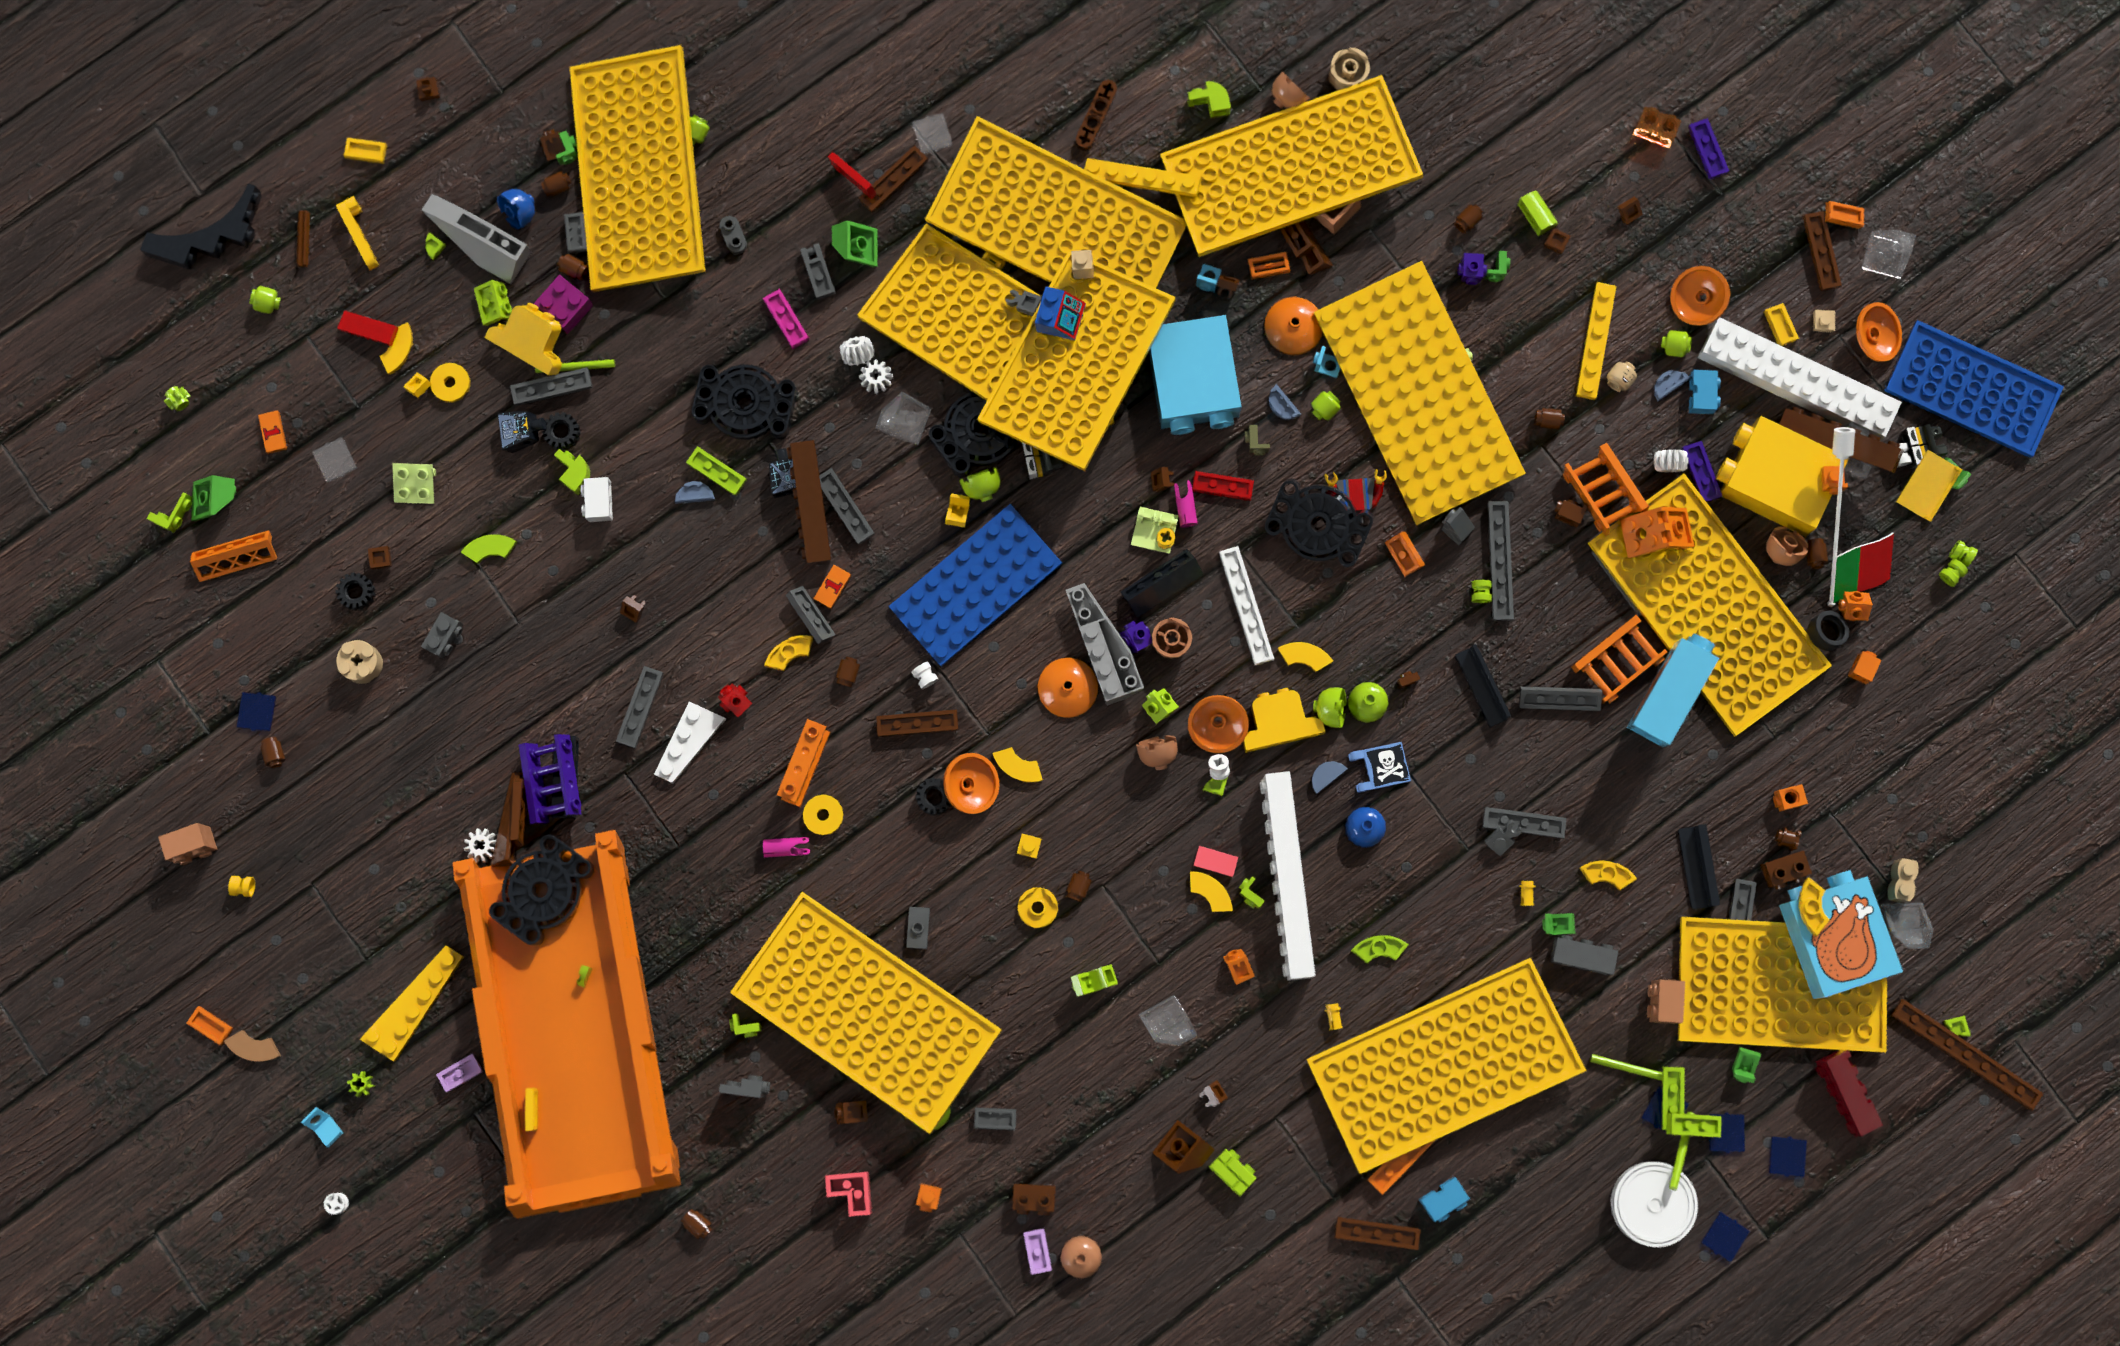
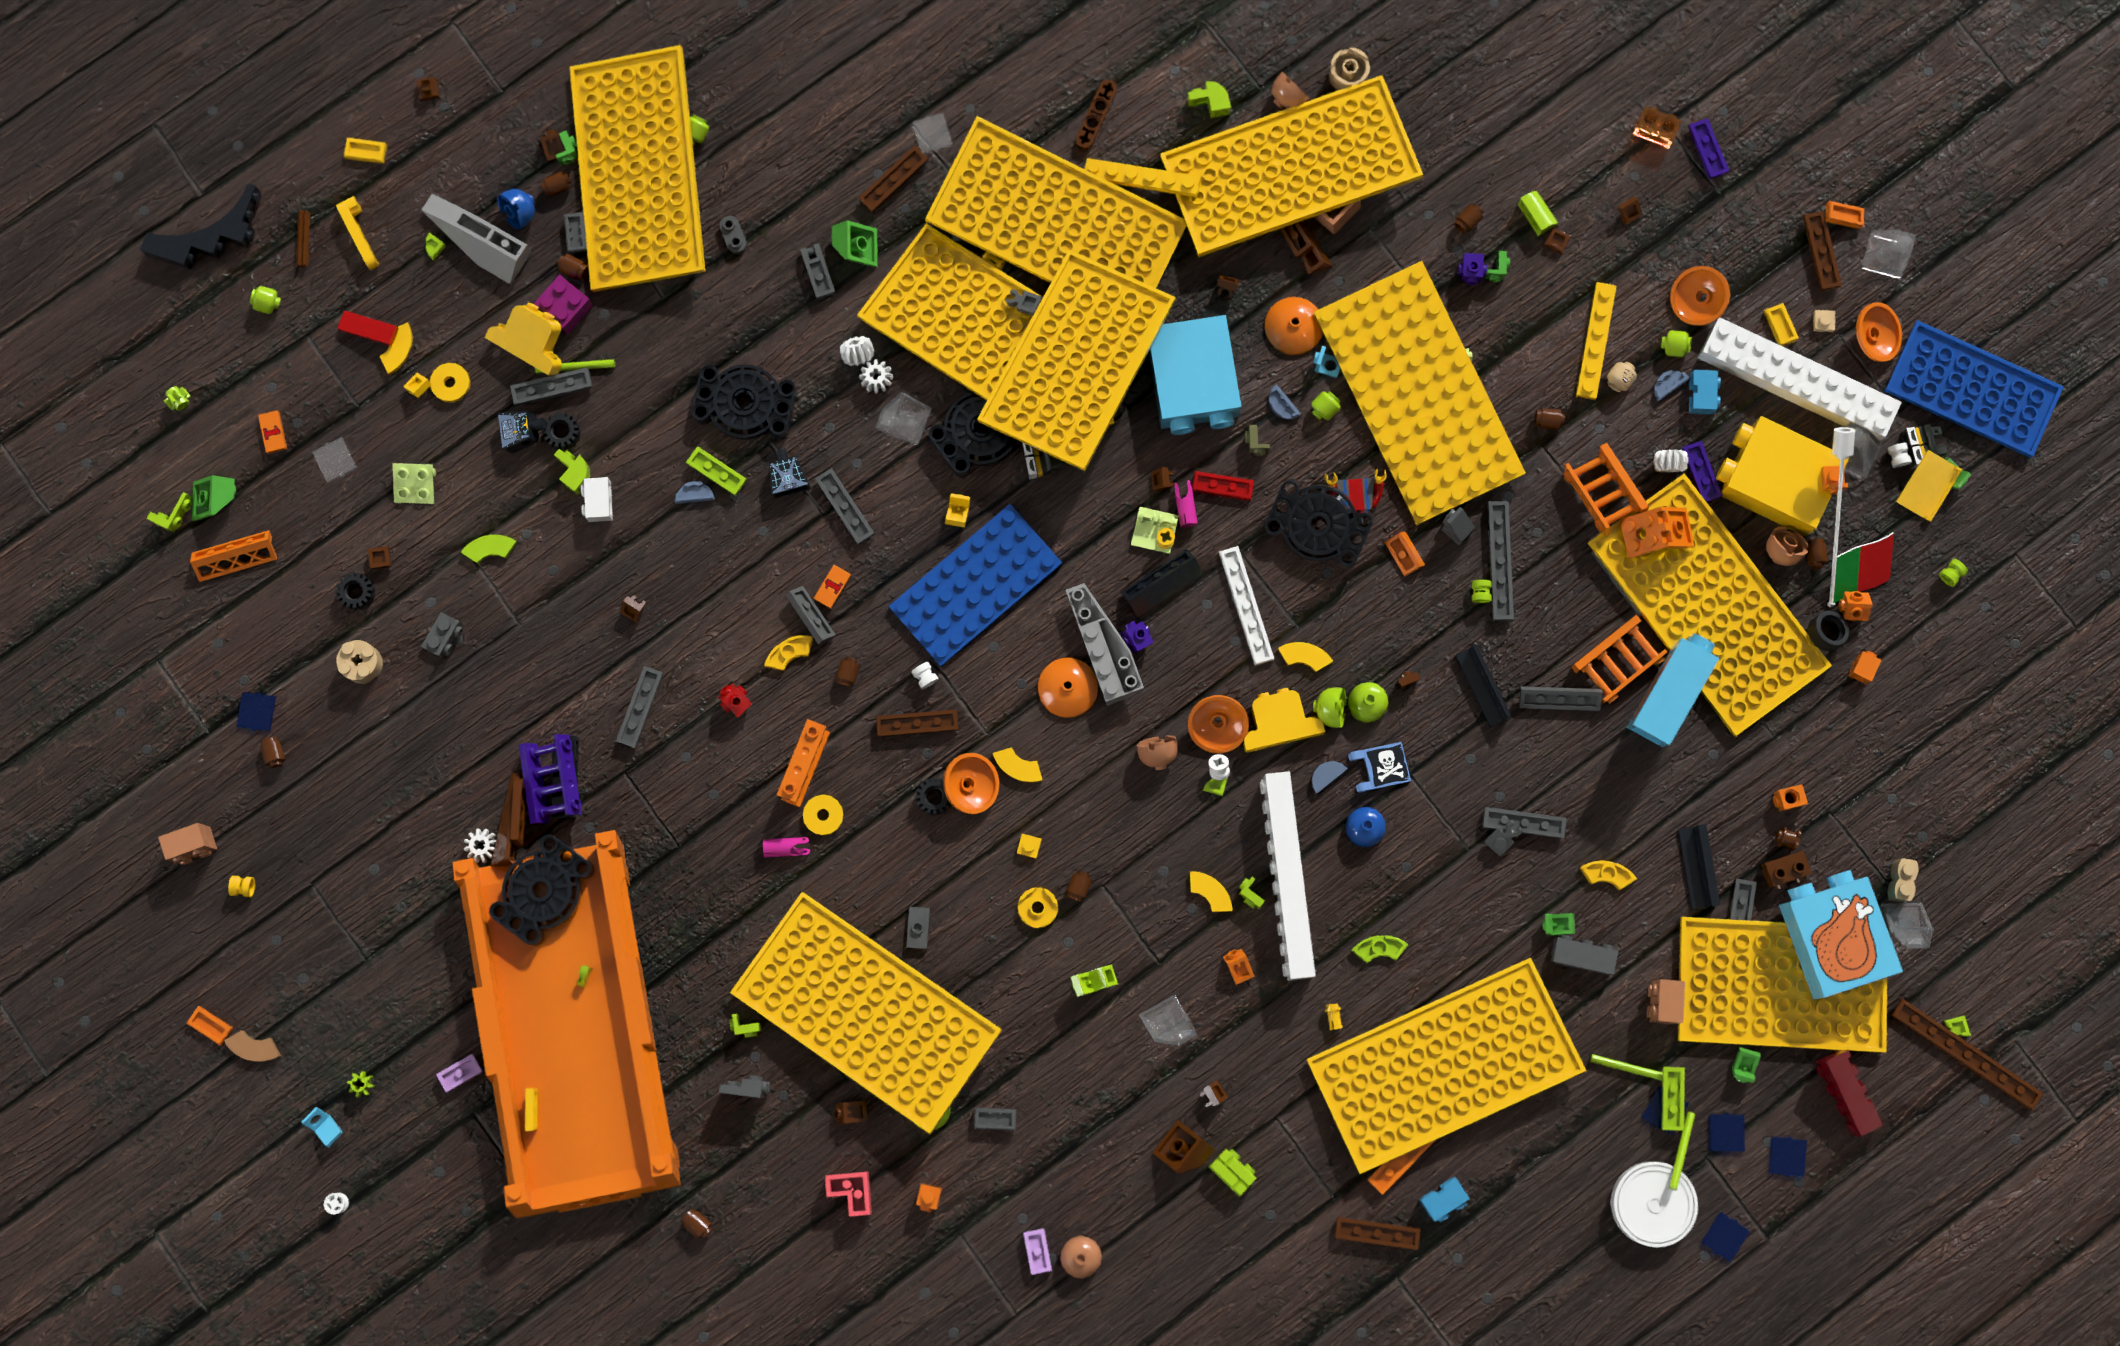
yellow wing [360,946,464,1061] -> none
lime bracket [474,280,512,326] -> none
white wing [654,702,726,783] -> none
dark pink tile [763,289,809,350] -> none
reddish brown brick [787,440,831,563] -> none
red tile [828,152,876,200] -> none
lime cylinder [959,467,1001,502] -> none
reddish brown brick [1013,1184,1056,1215] -> none
slope [1035,286,1086,341] -> none
tan brick [1071,250,1094,279] -> none
lime brick [1142,688,1179,724] -> none
nougat cylinder [1152,618,1192,659] -> none
coral tile [1193,846,1238,877] -> none
medium azure bracket [1196,264,1221,292] -> none
orange tile [1248,252,1290,280] -> none
yellow pin [1519,881,1536,906] -> none
reddish brown brick [1554,500,1588,528] -> none
lime plate [1666,1113,1722,1137] -> none
reddish brown brick [1779,407,1904,473] -> none
yellow tile [1799,877,1829,936] -> none
lime wheel [1949,540,1978,567] -> none

